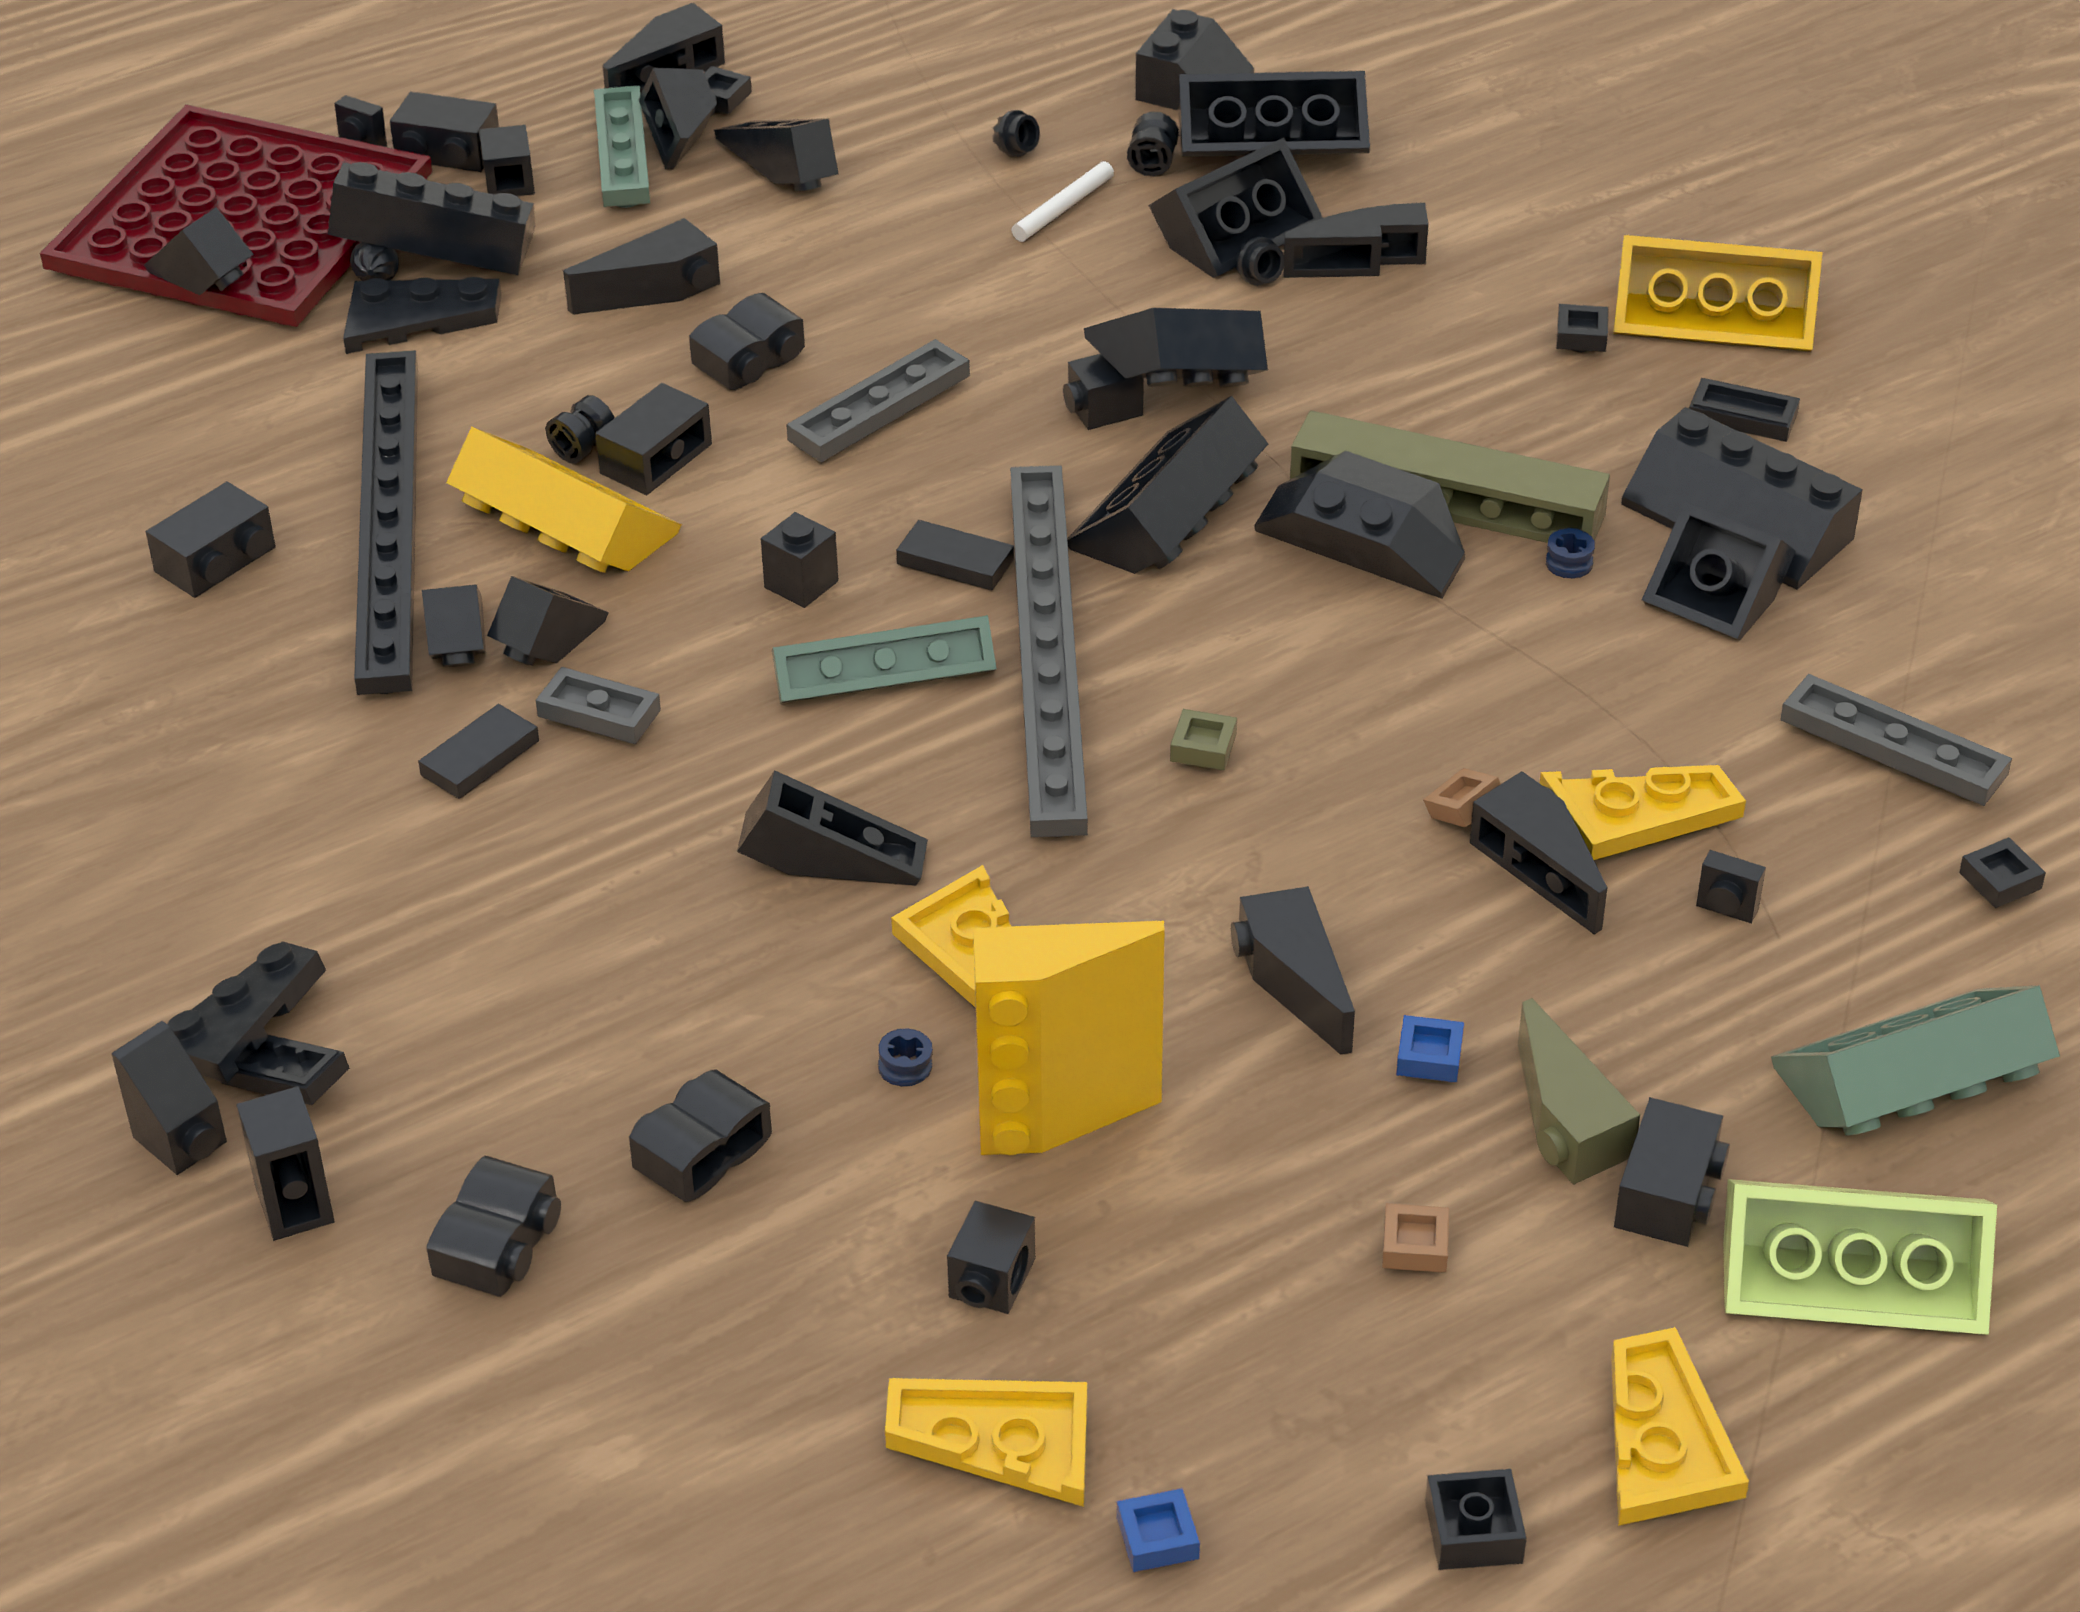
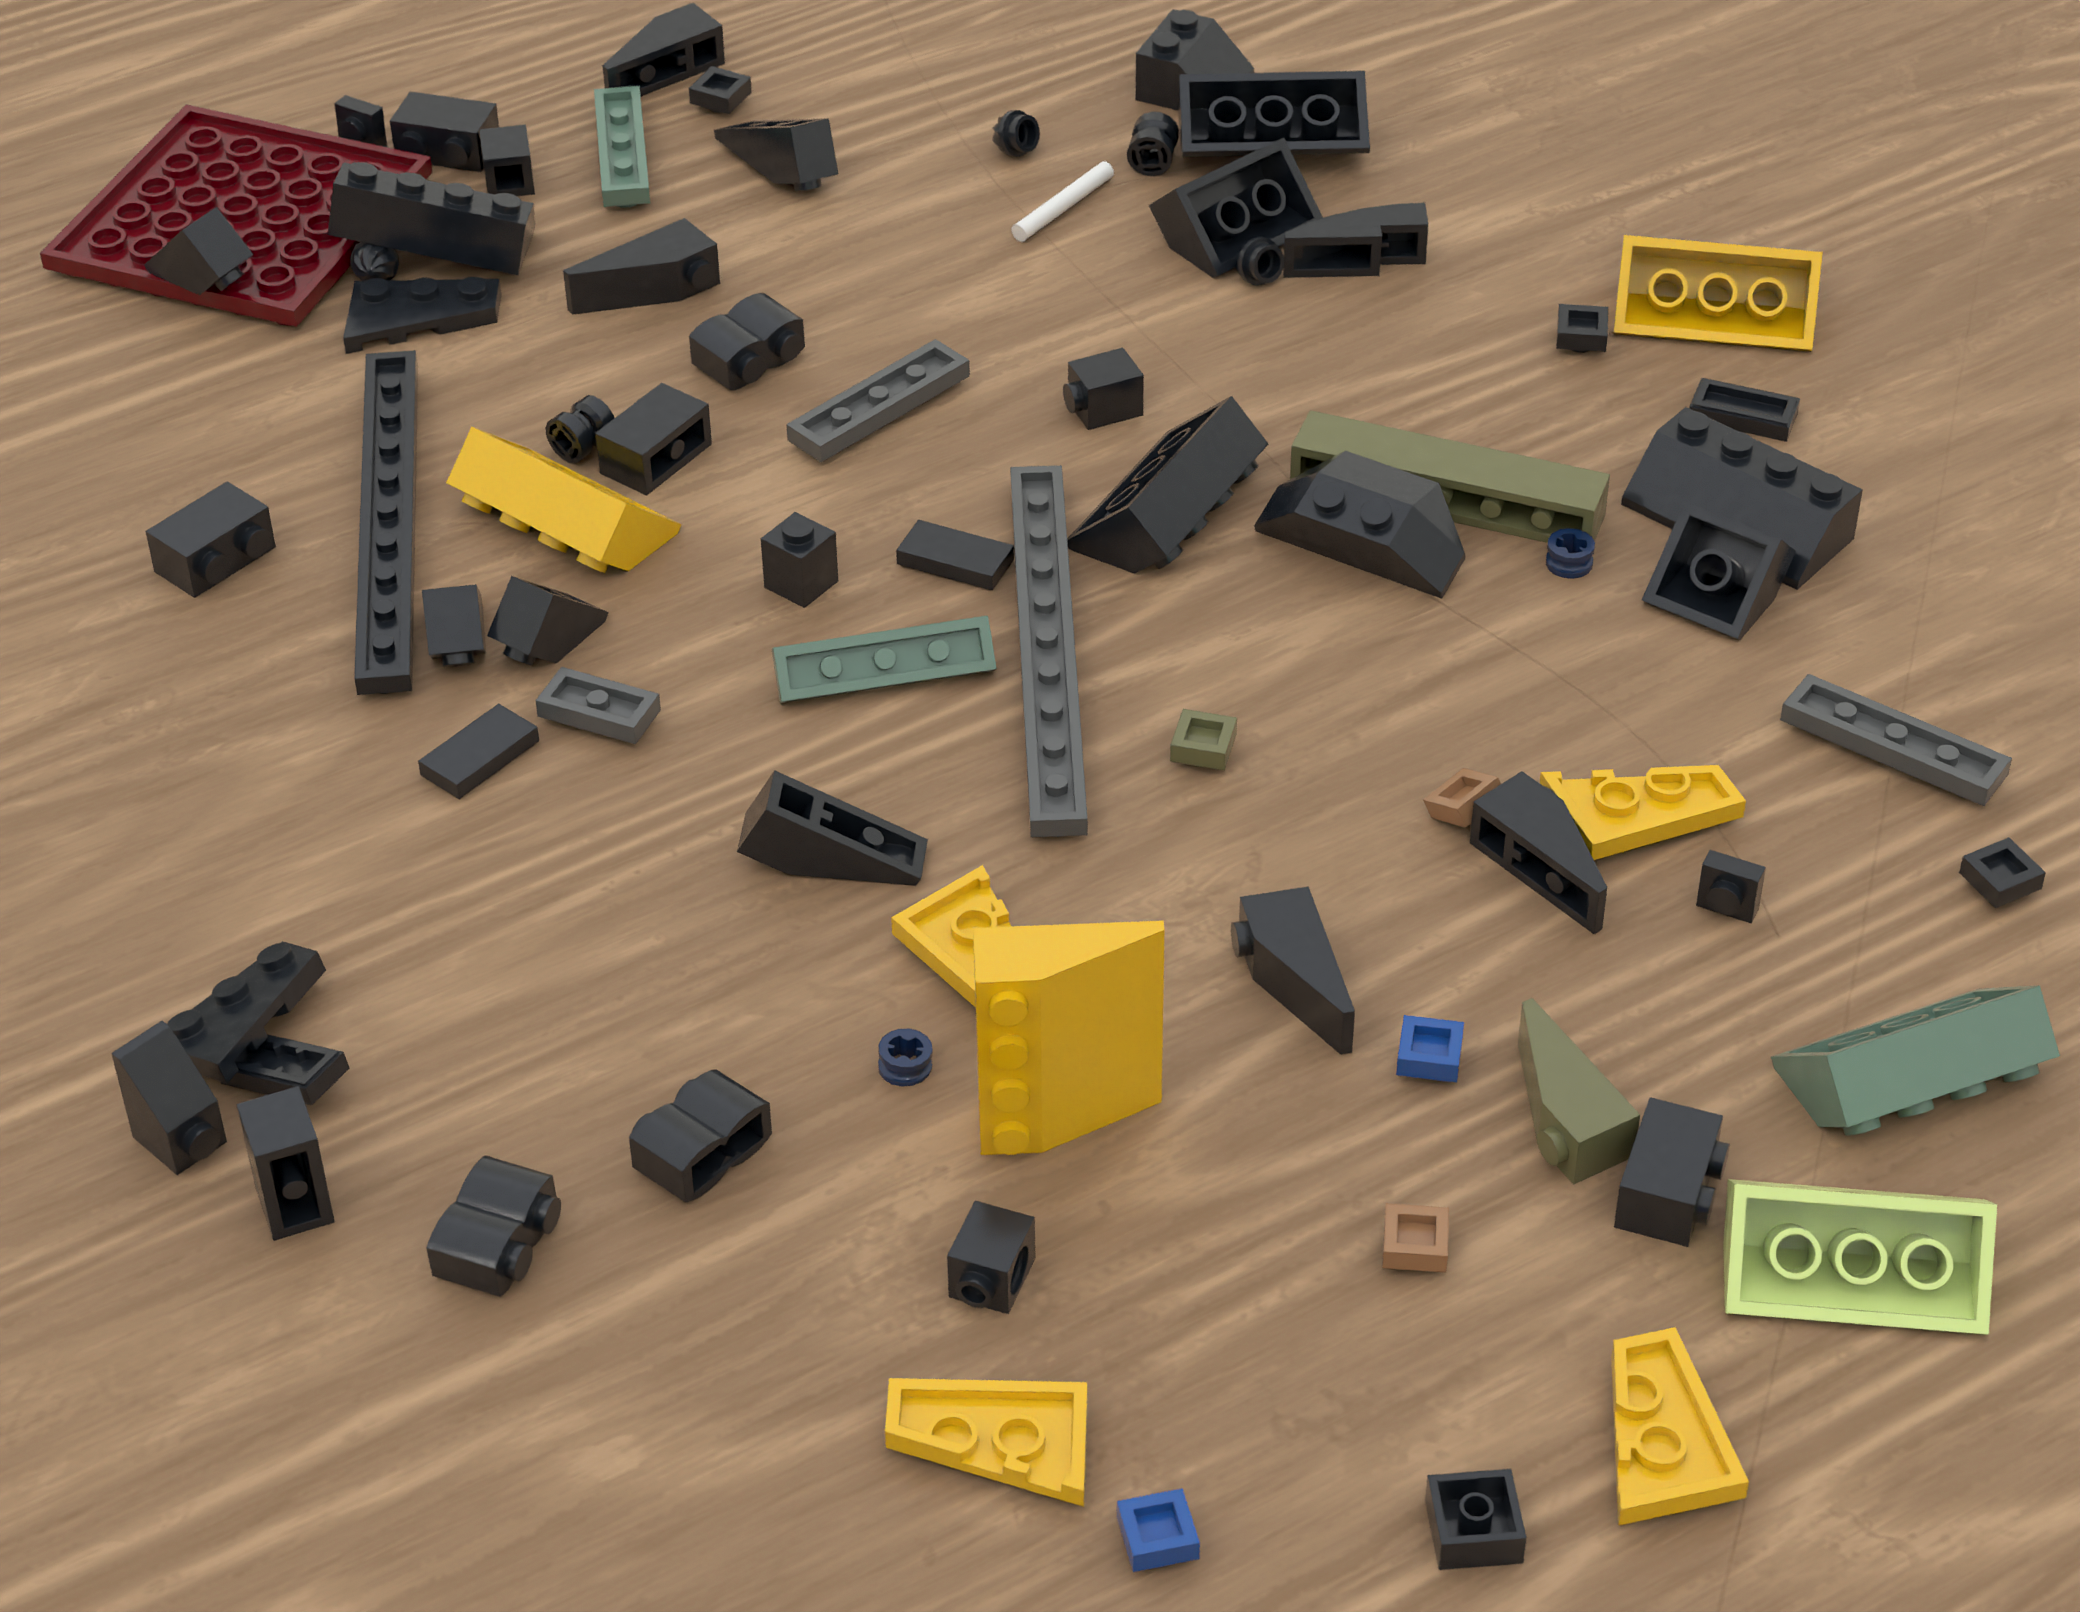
black slope [638,68,716,169] -> none
black slope [1084,308,1268,387] -> none

